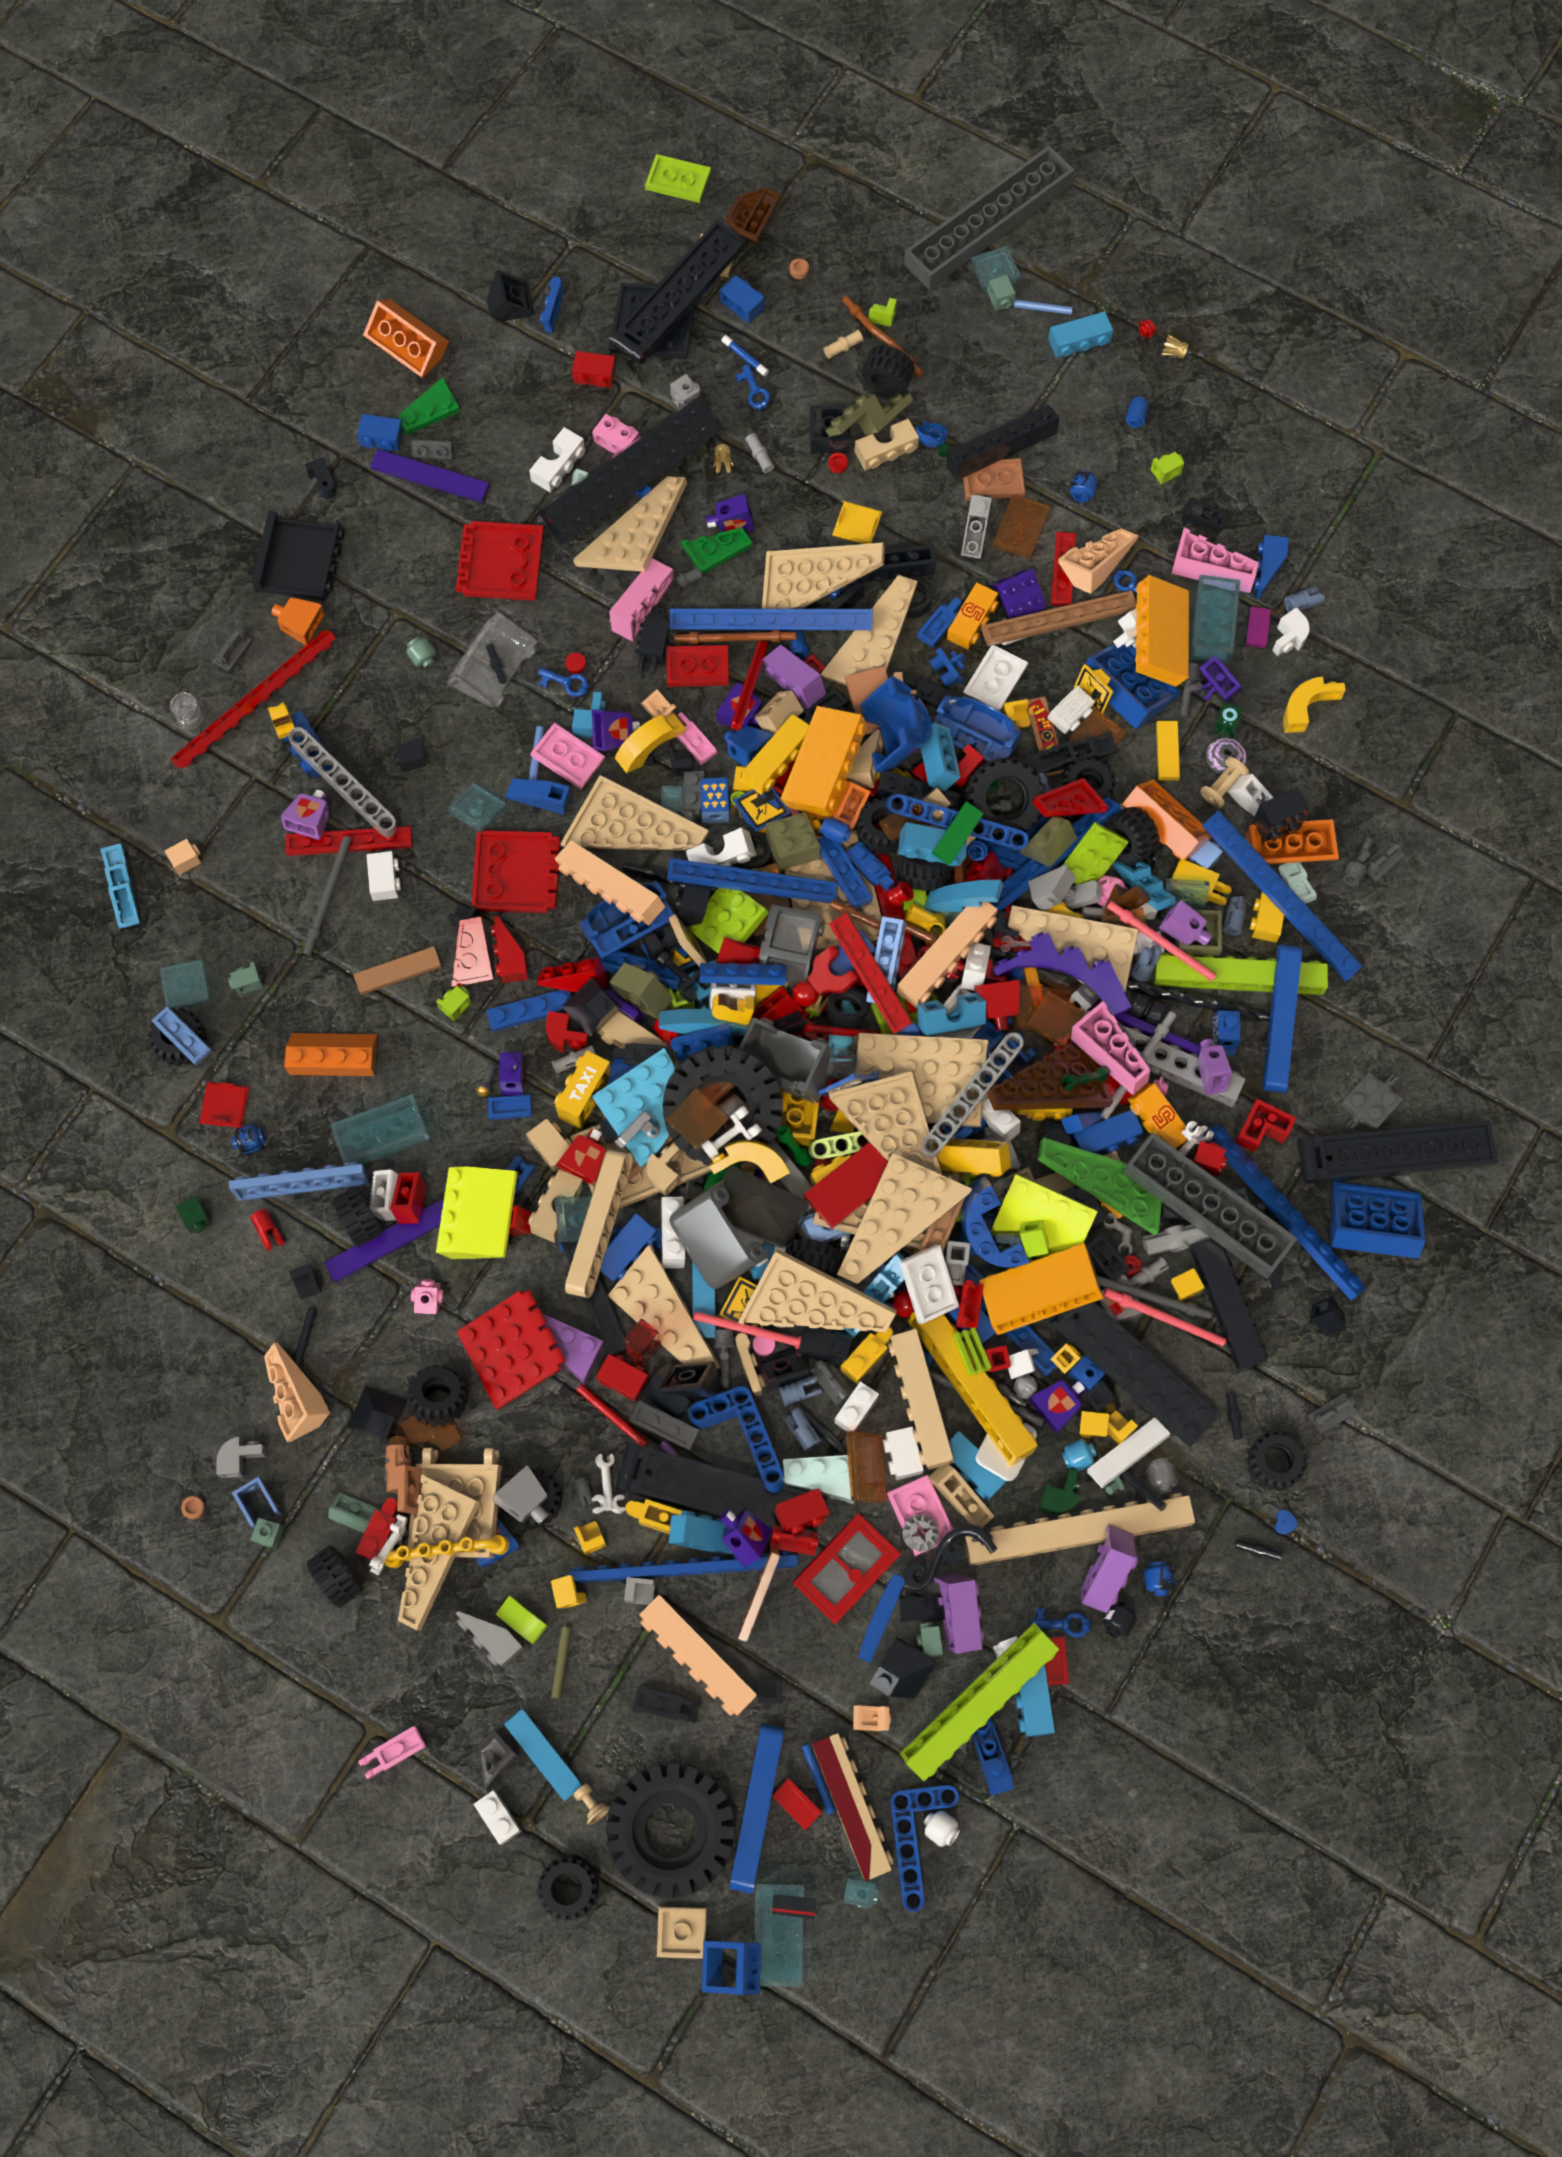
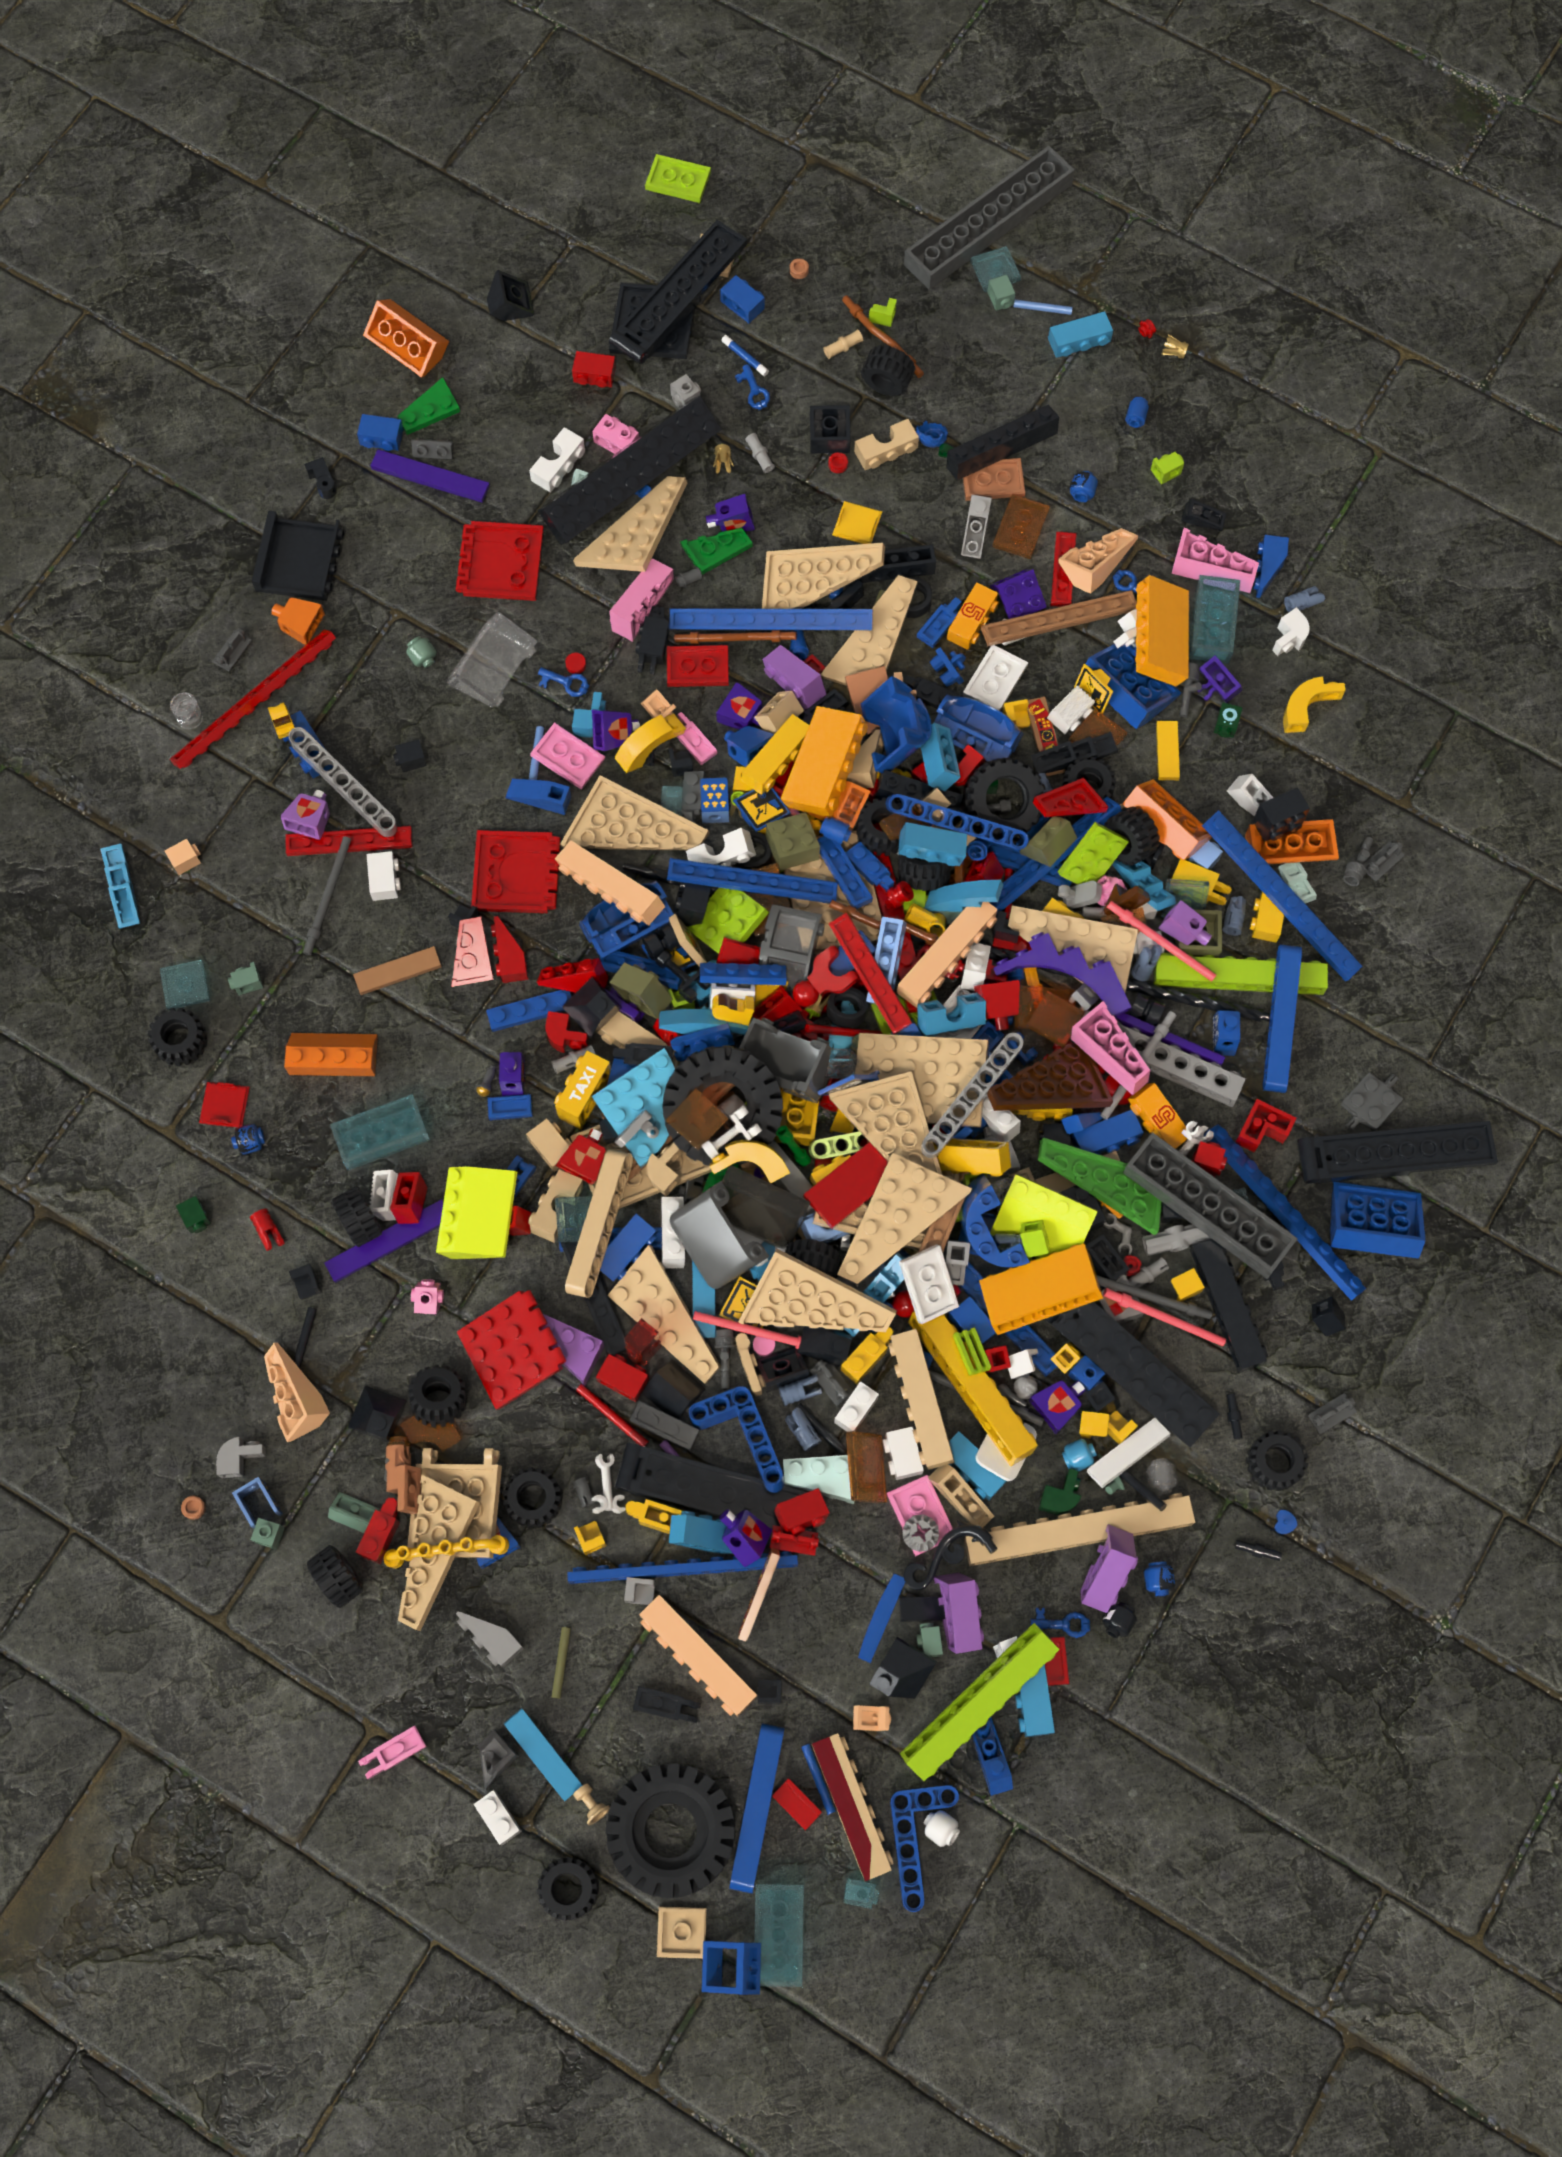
medium blue tile [151,1006,212,1066] -> none
medium blue plate [229,1162,369,1201] -> none
white bar [369,1514,408,1575] -> none
lime brick [436,986,472,1021] -> none
clear light blue plate [447,783,506,833] -> none
black bar [486,644,507,684] -> none
light grey torso [492,1466,549,1524] -> none
lime slope [496,1595,548,1644] -> none
blue hinge [540,276,564,333] -> none
yellow panel [551,1575,587,1608] -> none
black slope [659,1361,722,1399] -> none
reddish brown wedge [725,187,781,245] -> none
red axle [730,640,768,731] -> none
black sticker [772,1894,816,1919] -> none
red door [792,1513,901,1625] -> none
olive bracket [826,393,913,437] -> none
green tile [932,801,984,865] -> none
red hinge [956,1280,984,1328] -> none
clear hand [1000,936,1030,952] -> none
light grey slope [1028,864,1076,911] -> none
dark green piece [1060,1066,1111,1091] -> none
bright pink plate [1153,1076,1168,1096] -> none
medium lavender torso [1198,1039,1232,1095] -> none
tan hose [1200,757,1250,808] -> none
dish [1205,737,1247,775] -> none
magenta tile [1245,607,1271,649] -> none

